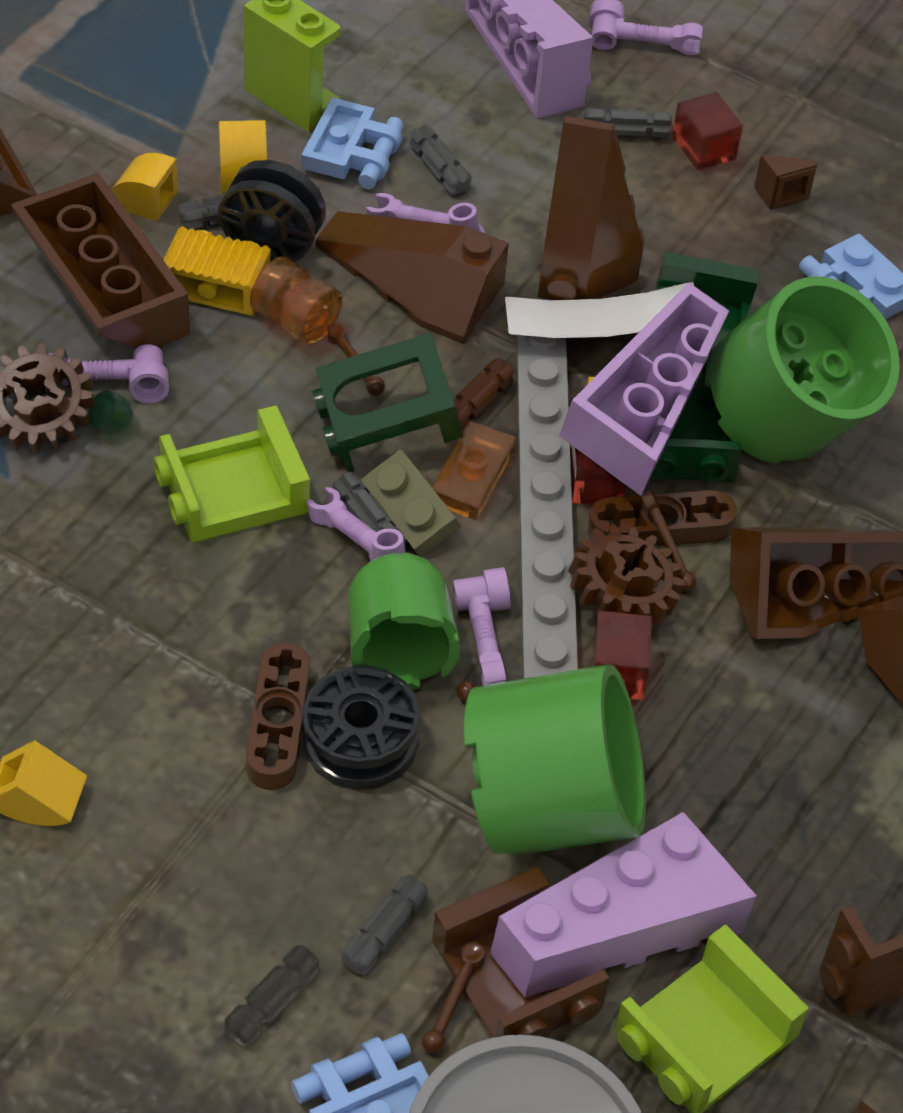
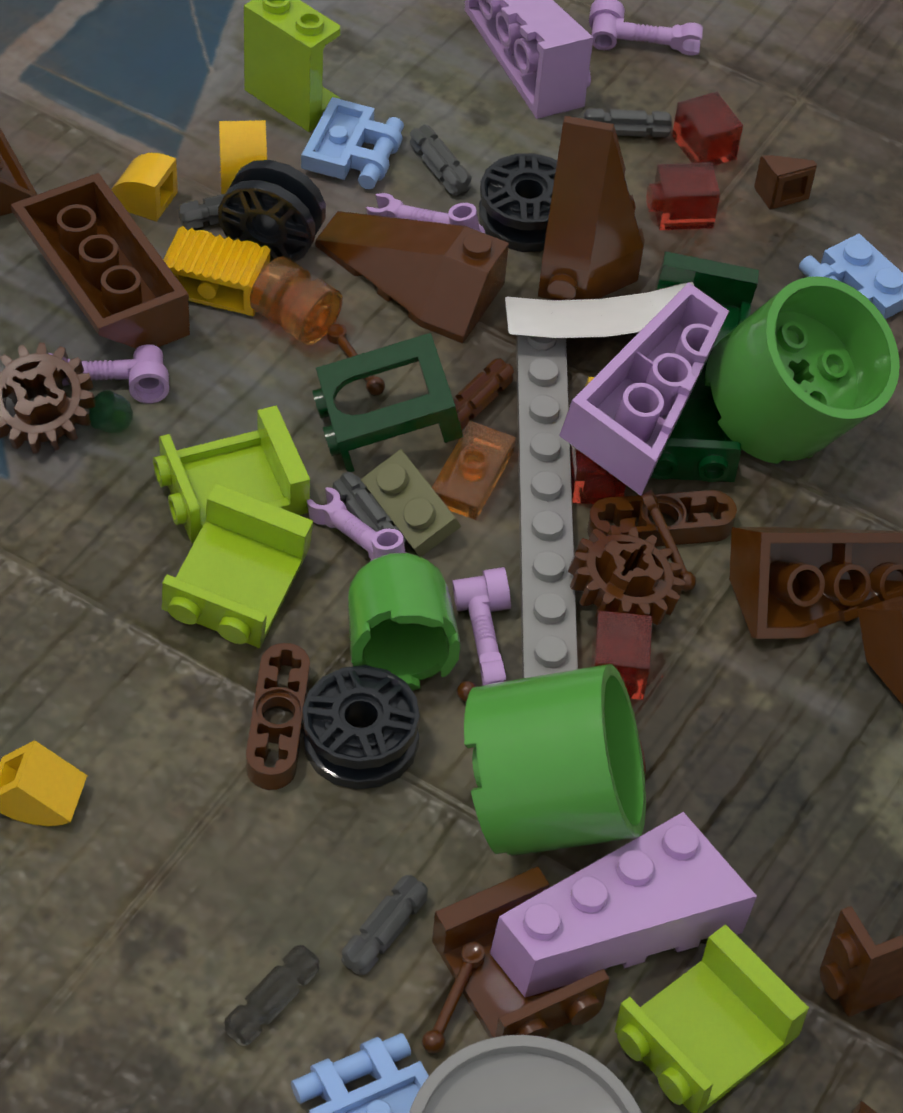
none -> lime panel [162,482,313,648]
none -> black wheel [479,153,557,252]
none -> clear red brick [647,163,720,230]

